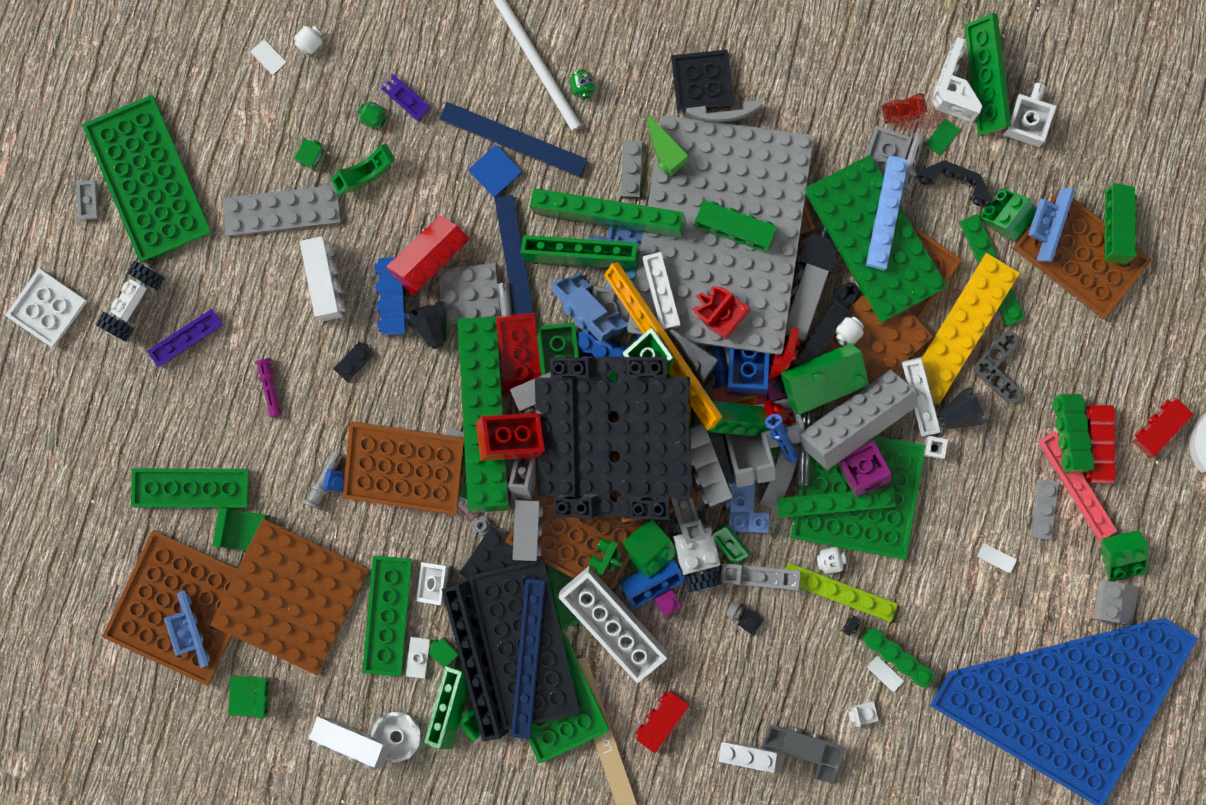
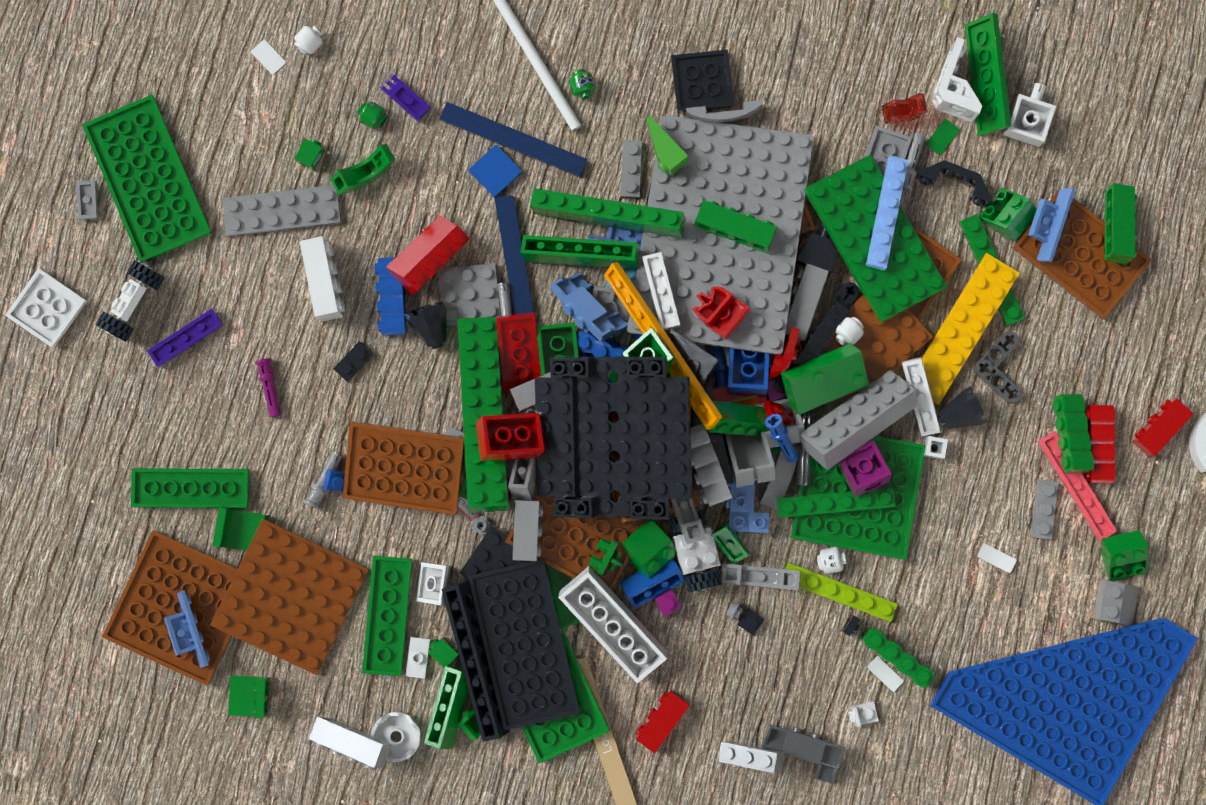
dark blue tile [511,578,546,739] -> none

